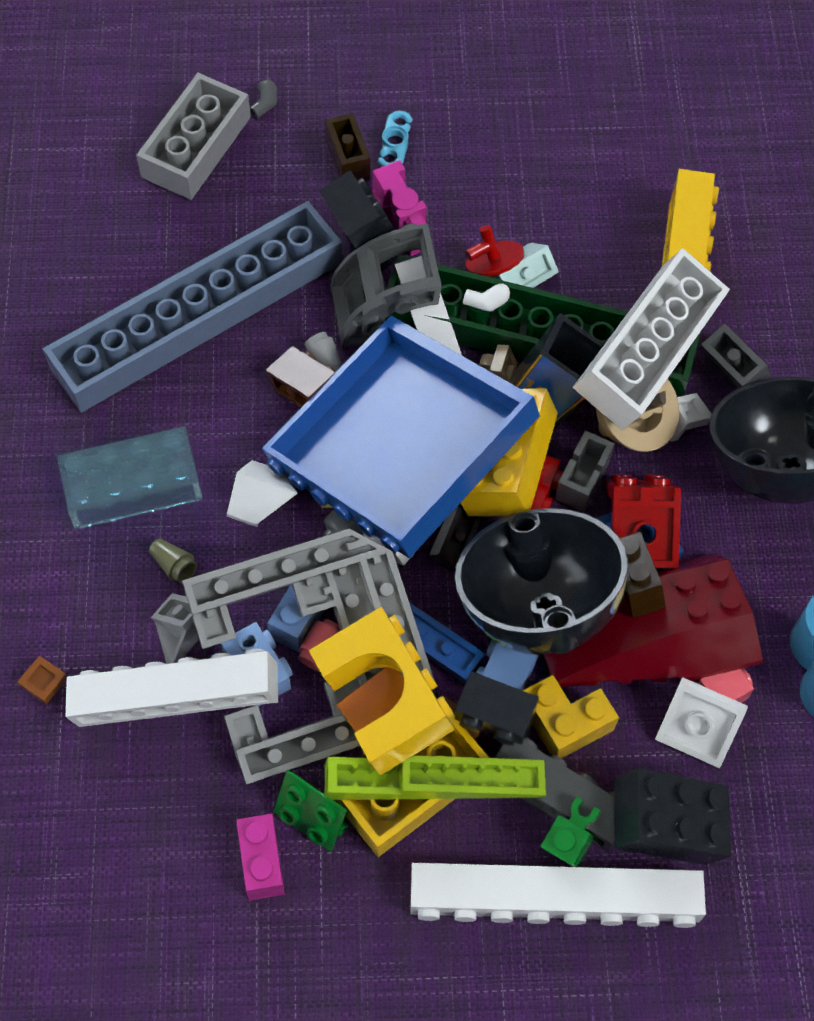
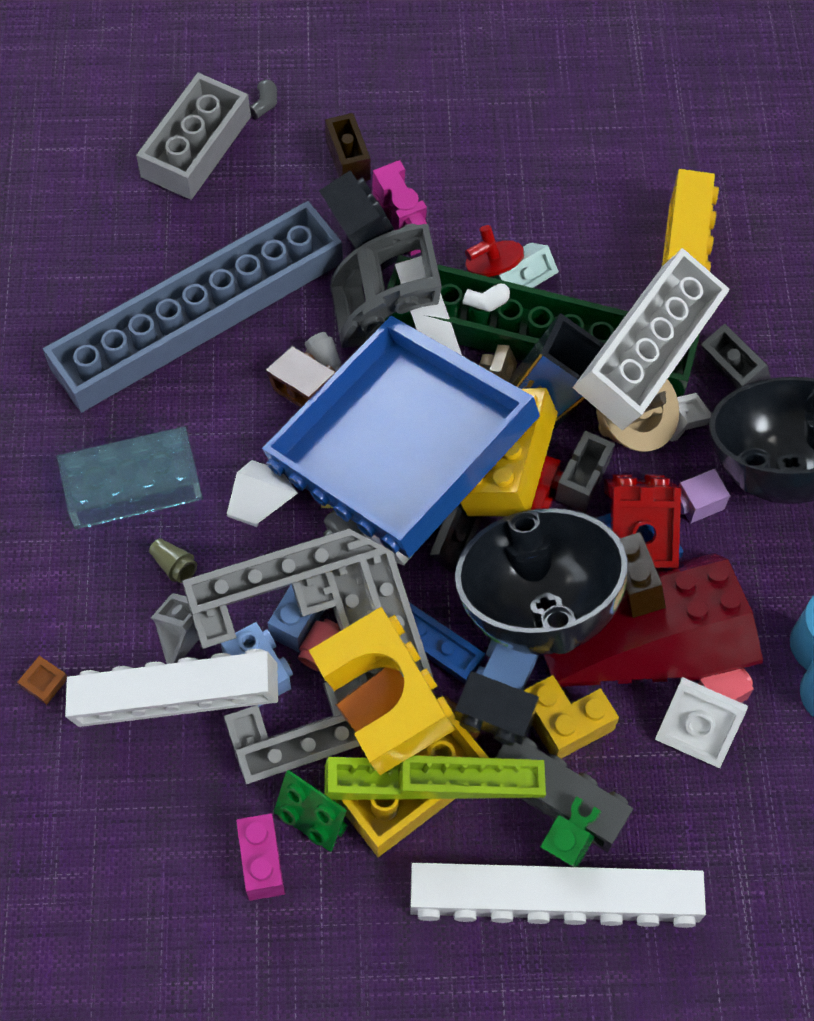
medium azure piece [378,111,413,167] -> none
black brick [614,768,731,865] -> none
none -> lavender brick [679,469,730,523]

